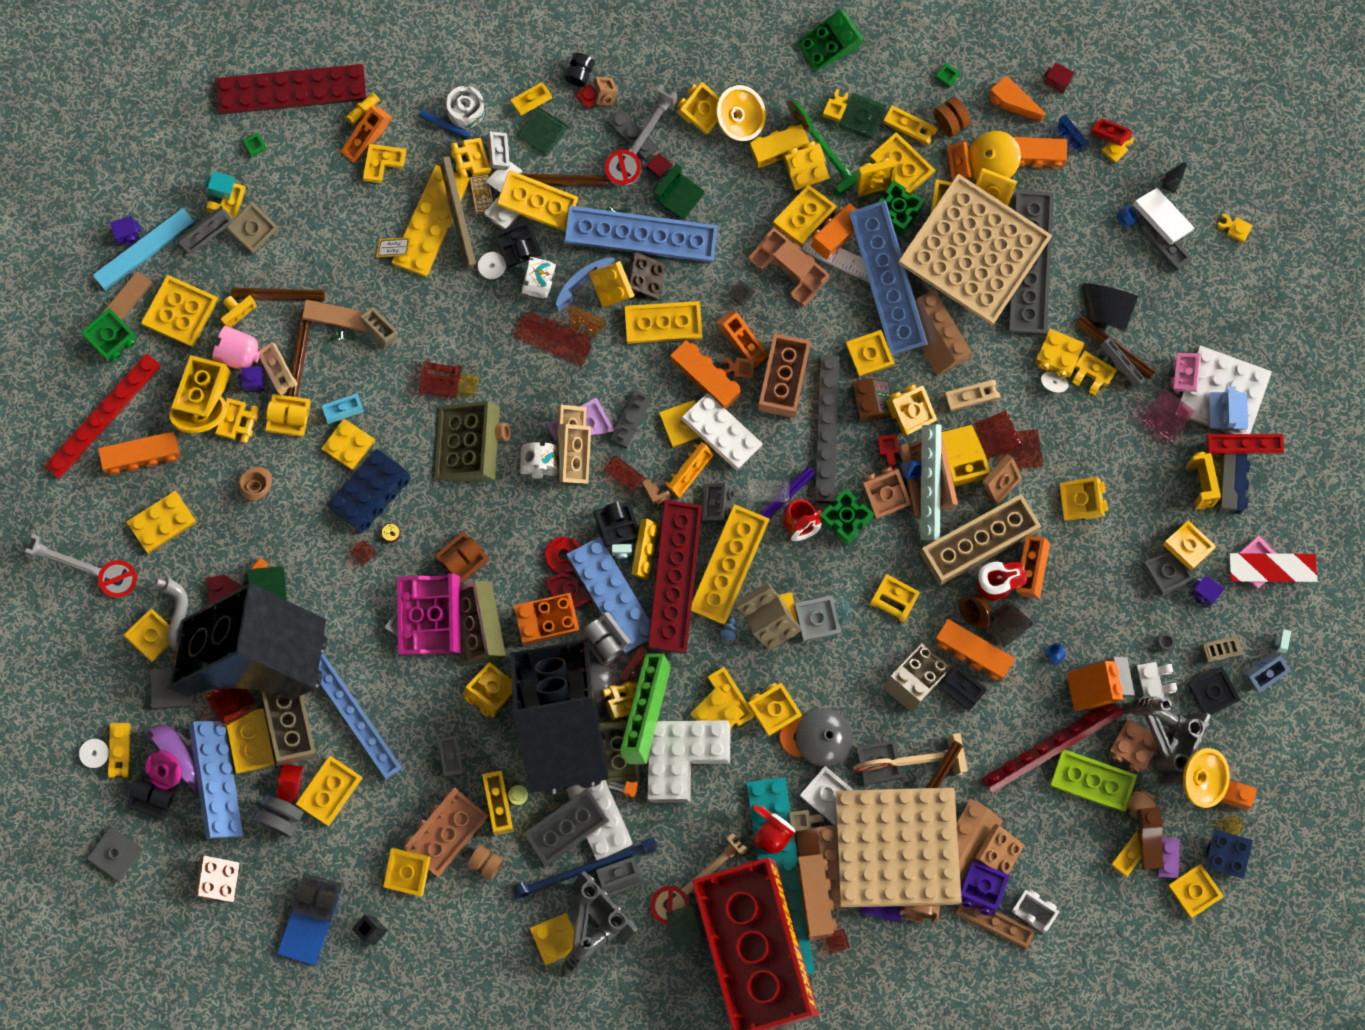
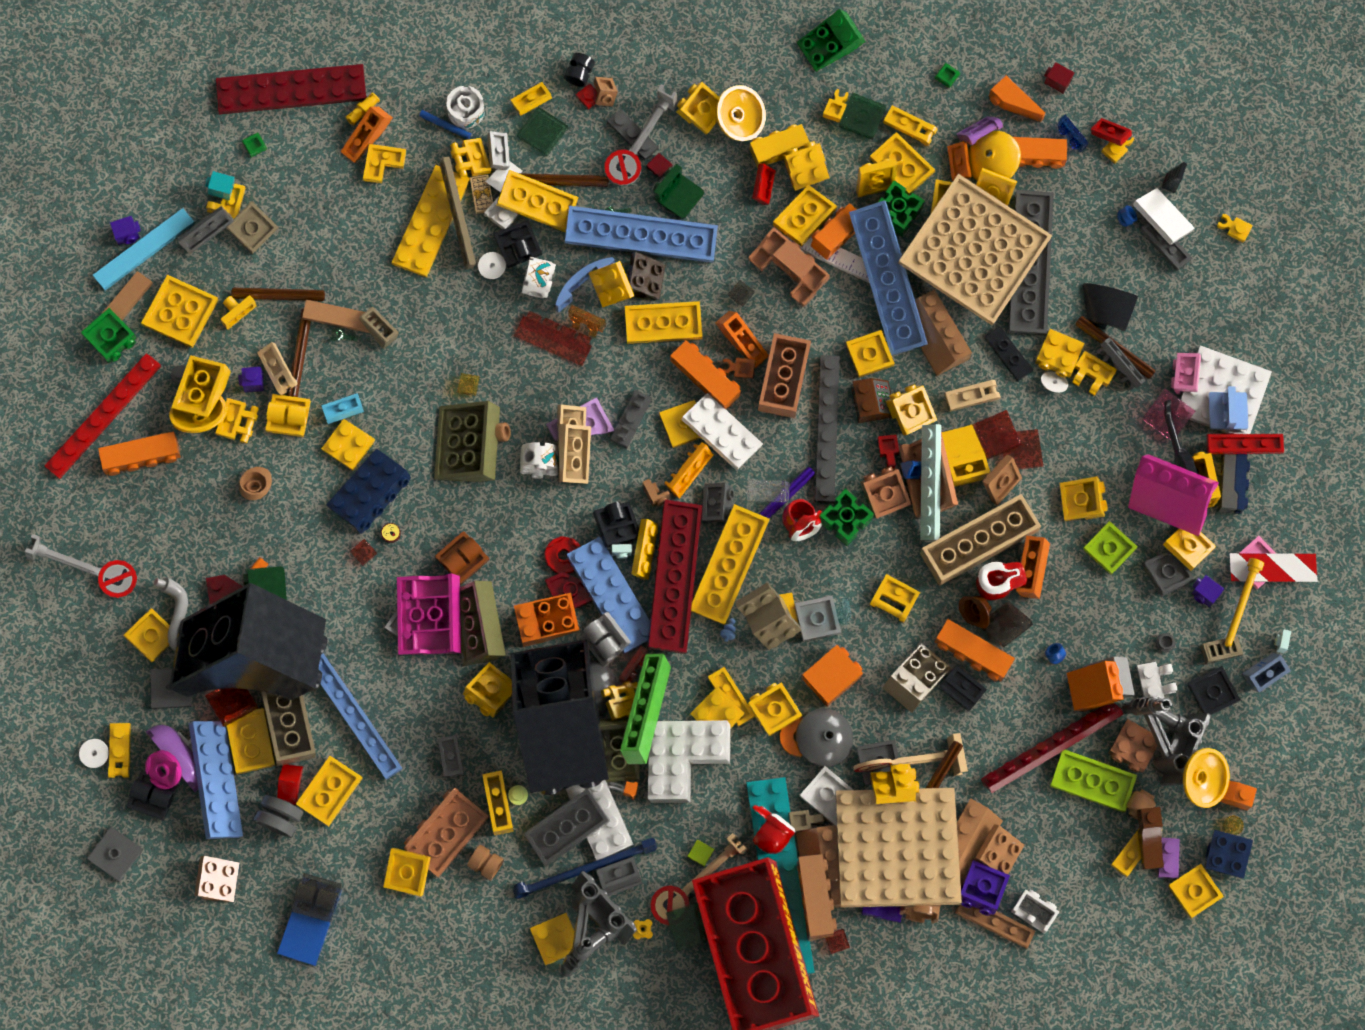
yellow plate [127,491,197,554] -> none
bright pink cylinder [212,326,261,370] -> none
black brick [352,915,388,945] -> none
sticker [376,237,411,257] -> none
clear red plate [419,360,463,398] -> none
clear red tile [604,455,645,494] -> none
green piece [787,98,859,197] -> none
dark orange wheel [933,96,971,137] -> none
none -> yellow plate [633,919,653,940]
none -> lime tile [687,839,714,867]
none -> red plate [752,163,776,205]
none -> orange brick [801,645,863,707]
none -> yellow plate [870,764,919,804]
none -> medium lavender plate [957,116,1003,145]
none -> black plate [984,326,1033,382]
none -> lime plate [1083,521,1138,575]
none -> dark pink piece [1128,454,1219,536]
none -> black piece [1164,399,1197,473]
none -> yellow piece [1224,558,1264,647]

